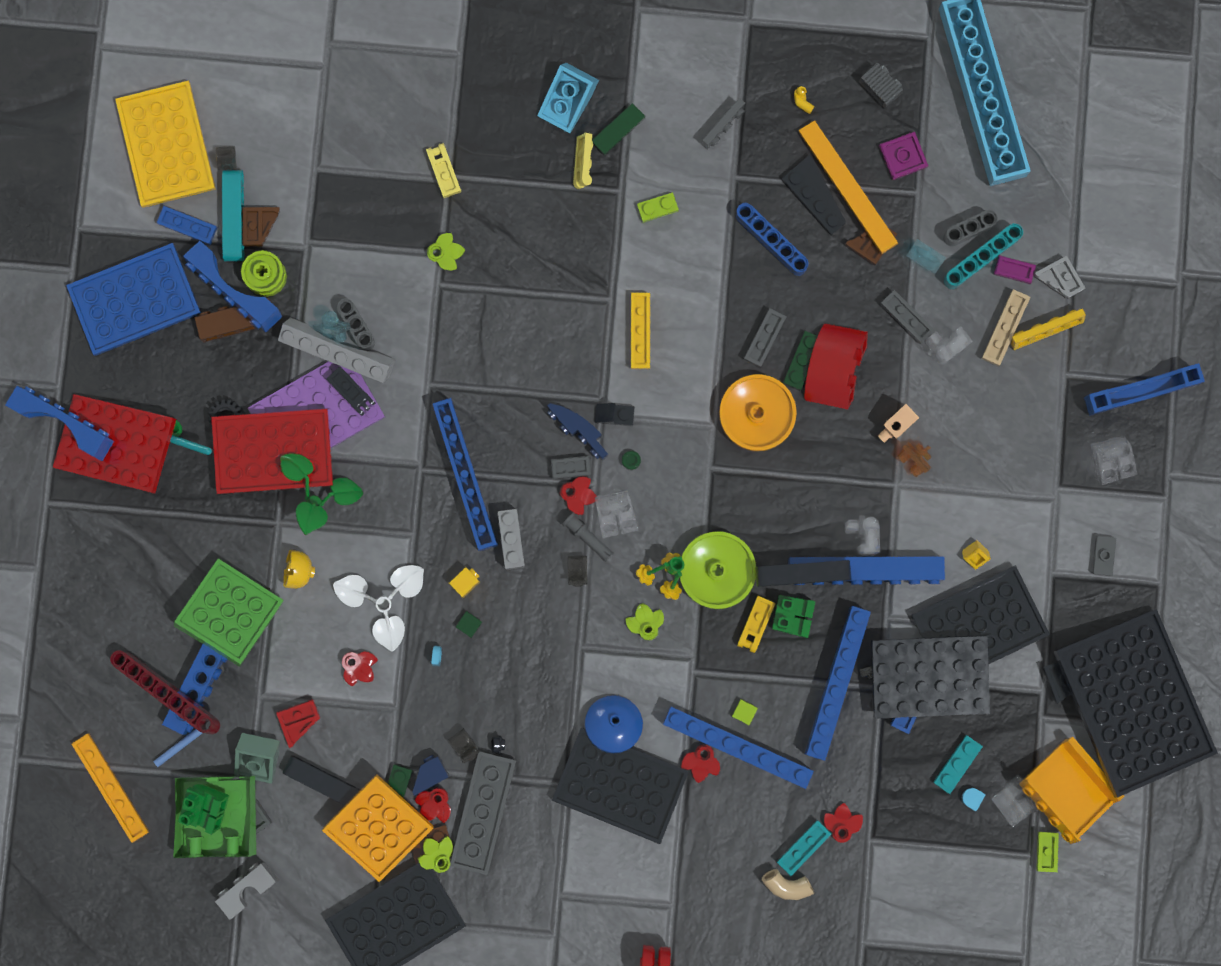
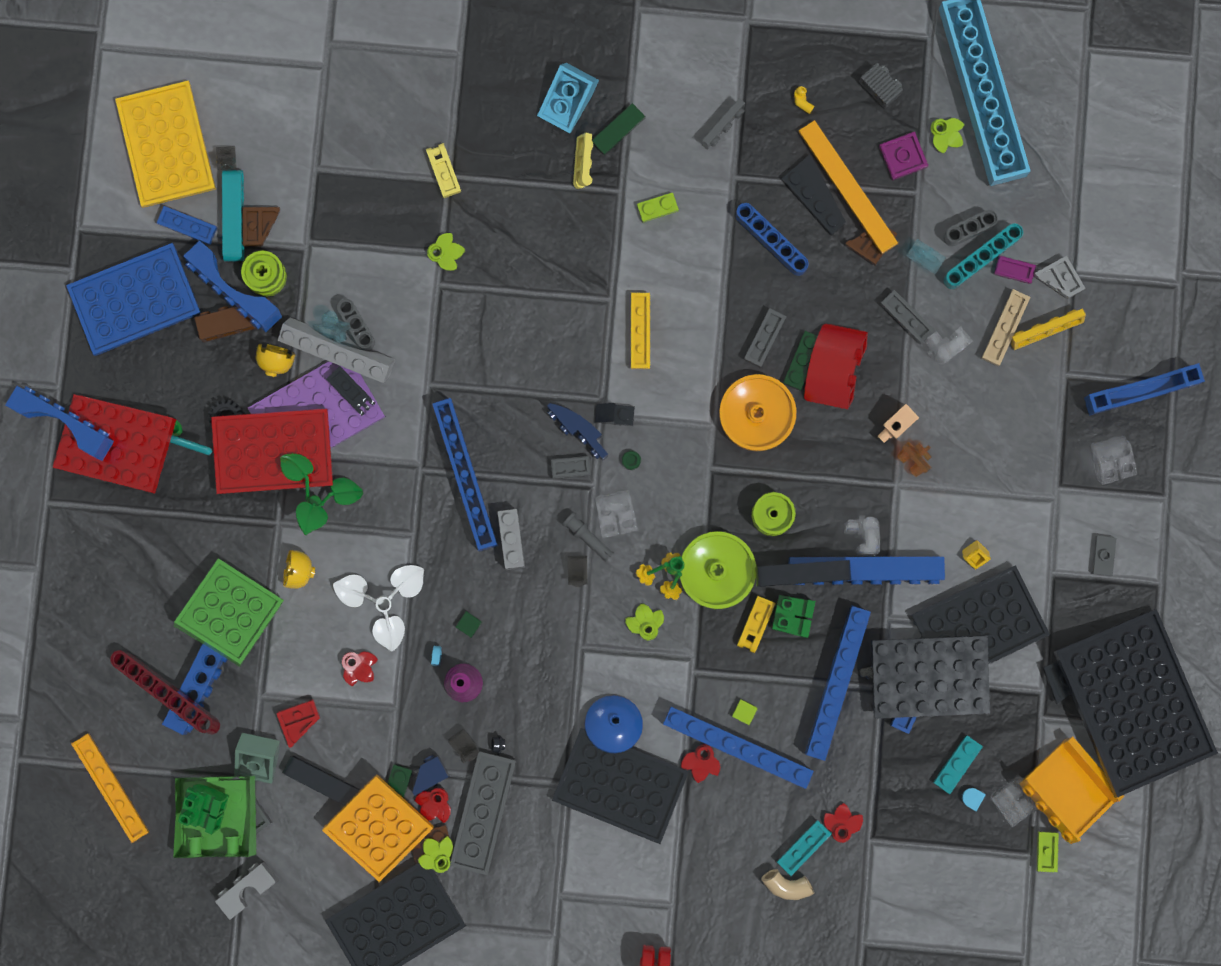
medium blue bar [153,729,202,767] -> none
yellow brick [449,567,480,598] -> none
red plate [560,477,598,515] -> none
none -> yellow cylinder [256,344,296,377]
none -> magenta cone [444,664,483,702]
none -> lime wheel [751,492,796,536]
none -> lime plate [930,118,964,154]

